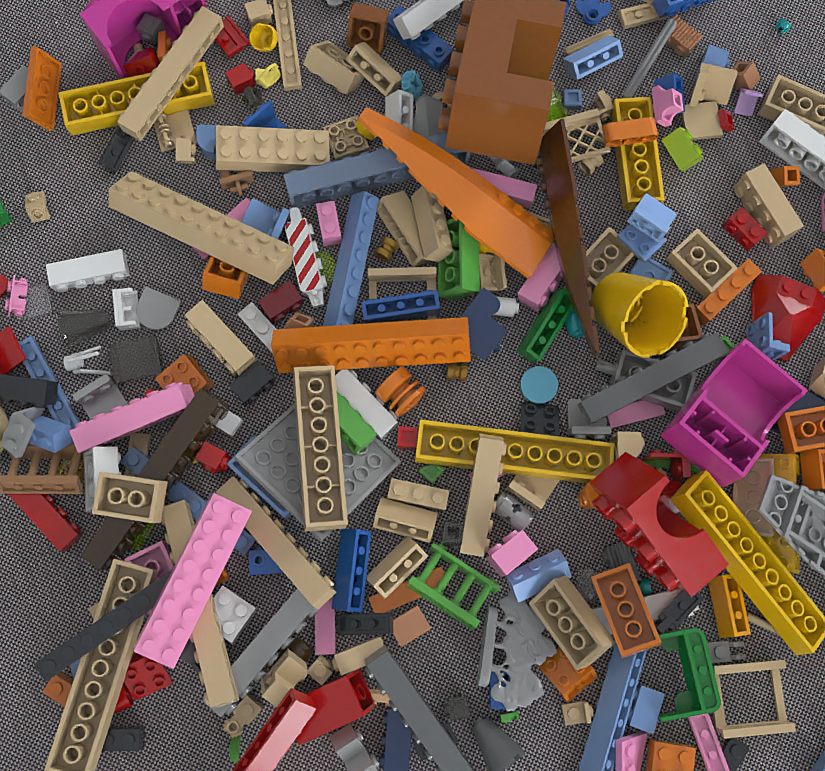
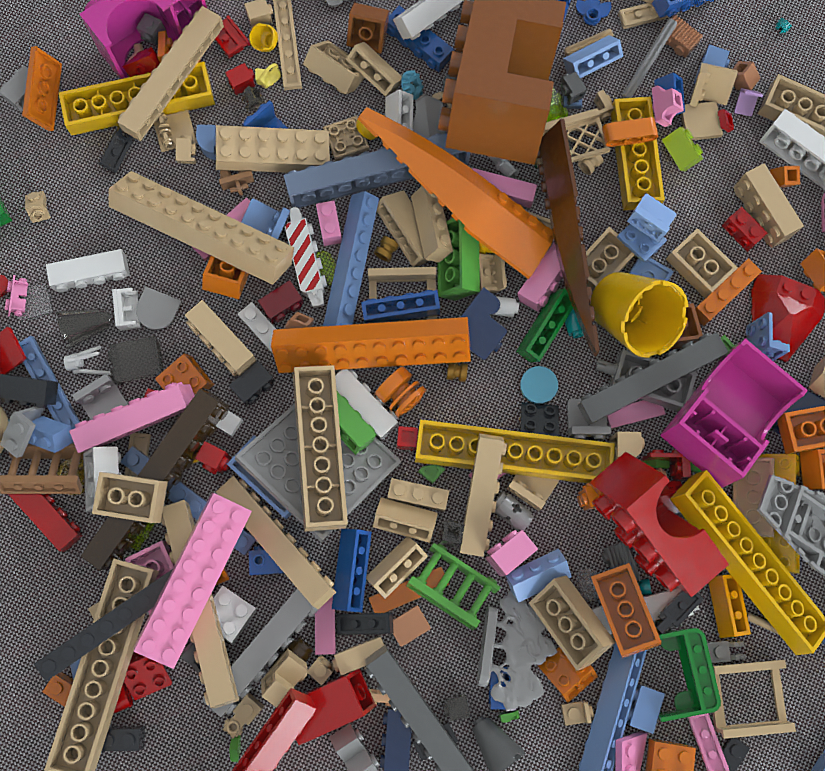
none -> dark grey brick [560,72,587,106]

